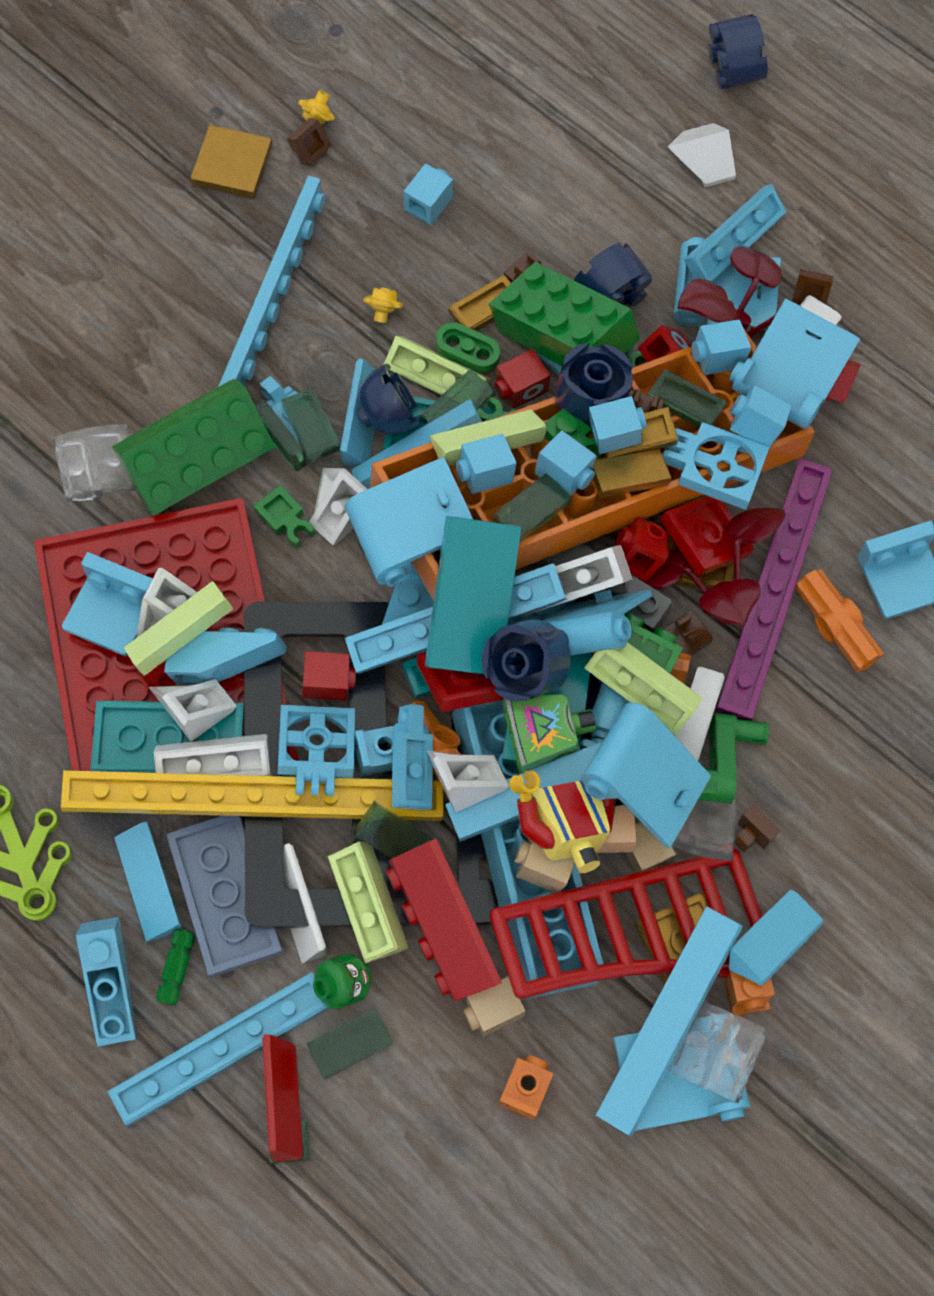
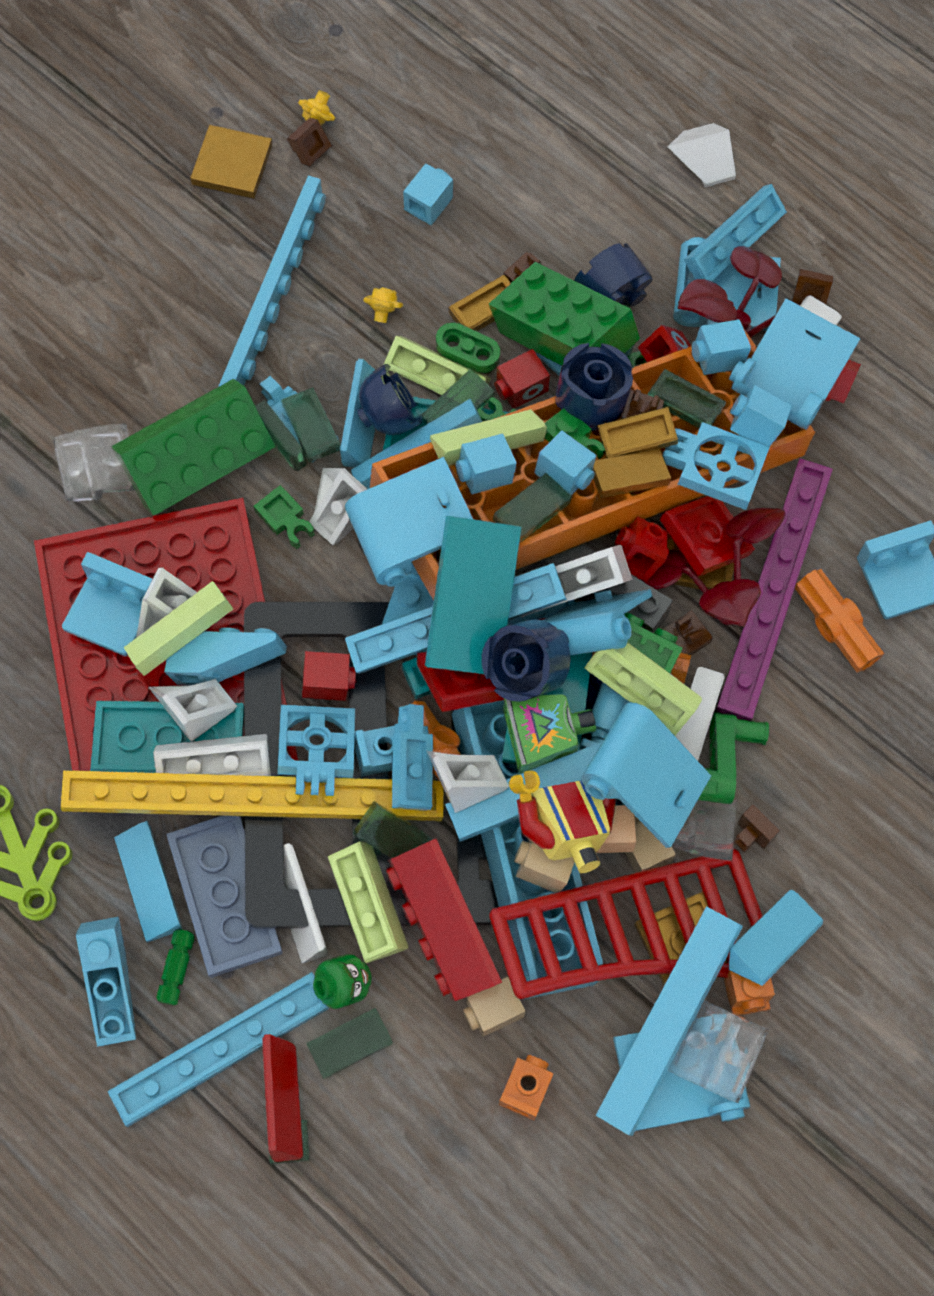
medium azure brick [589,396,647,454] -> none
dark blue brick [708,14,768,89] -> none

